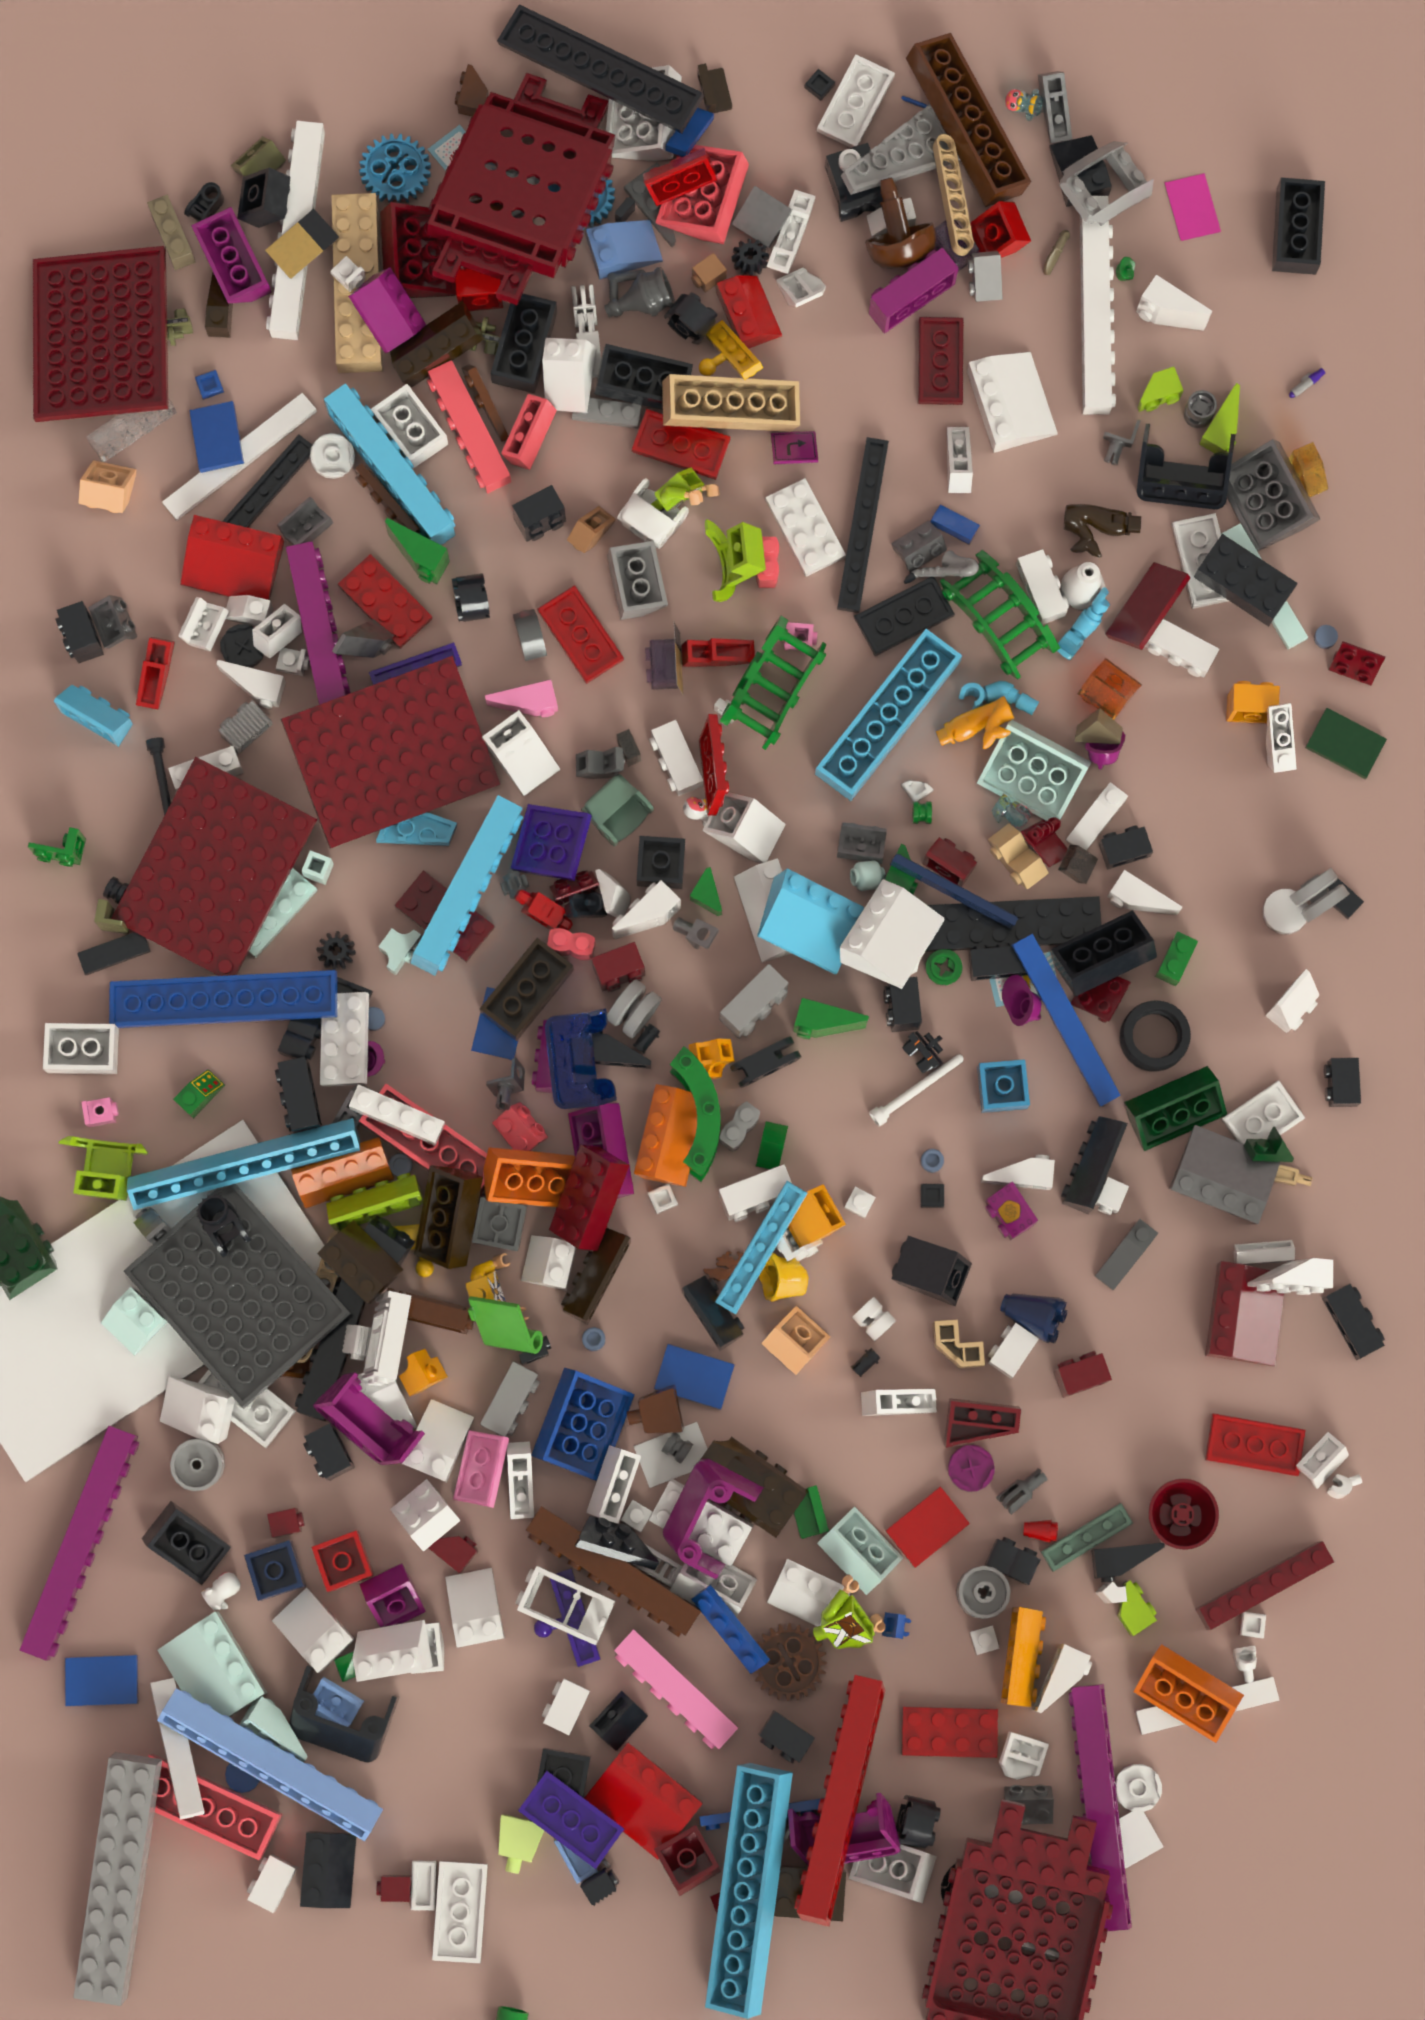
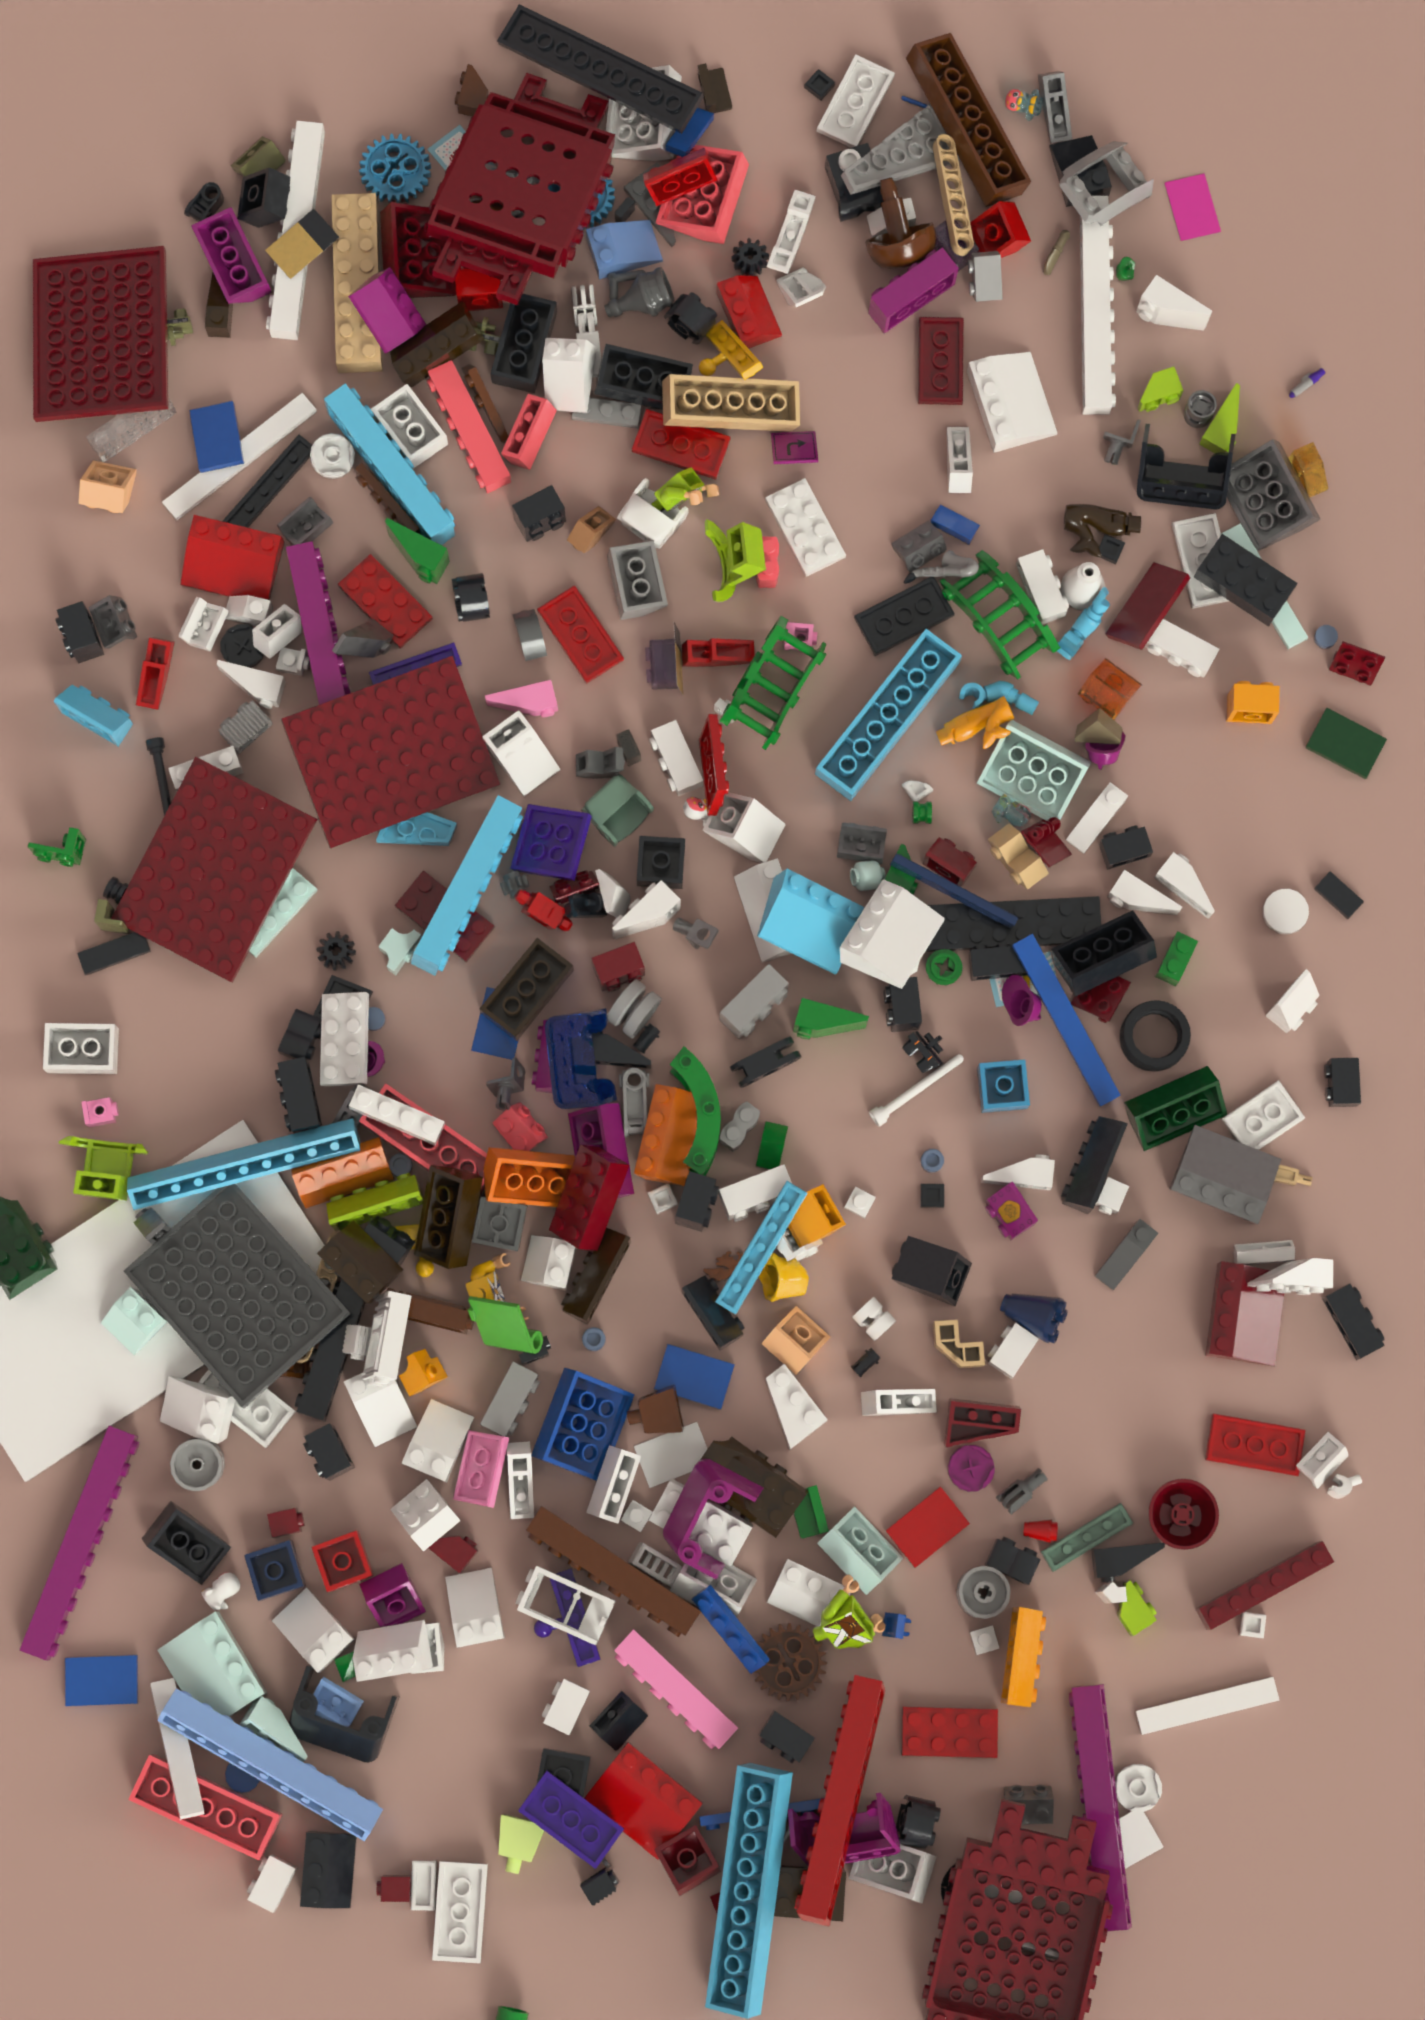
light grey brick [73,1752,162,2006] -> none
blue plate [109,970,337,1028] -> none
dark tan brick [147,194,196,271] -> none
green slope [173,1069,225,1119] -> none
blue tile [195,370,224,400] -> none
black piece [196,1194,252,1258] -> none
light aqua brick [301,850,334,885] -> none
magenta windscreen [313,1372,425,1465] -> none
white bracket [330,256,366,292] -> none
coral brick [547,928,596,960] -> none
light blue tile [554,1840,598,1884] -> none
black wing [575,1515,659,1570] -> none
dark grey wheel [661,1433,694,1464] -> none
light orange brick [688,1039,735,1079] -> none
green slope [690,867,722,916] -> none
medium nougat brick [691,253,727,293] -> none
flat silver tile [732,186,793,248] -> none
black plate [837,437,889,613] -> none
white slope [999,1731,1049,1780] -> none
white slope [1032,1644,1092,1713] -> none
dark red brick [1053,1351,1112,1398] -> none
clear smoke piece [1058,845,1098,884] -> none
orange slope [1133,1644,1244,1743] -> none
white piece [1233,1646,1257,1683] -> none
dark green slope [1244,1126,1294,1162] -> none
white slope [1266,703,1296,773] -> none
black brick [1272,177,1325,275] -> none
light grey wheel [1290,868,1350,922] -> none
none -> light grey piece [619,1068,650,1137]
none -> black brick [675,1171,719,1232]
none -> white wedge [765,1364,827,1450]
none -> black tile [1099,534,1125,565]
none -> white slope [1154,852,1215,919]

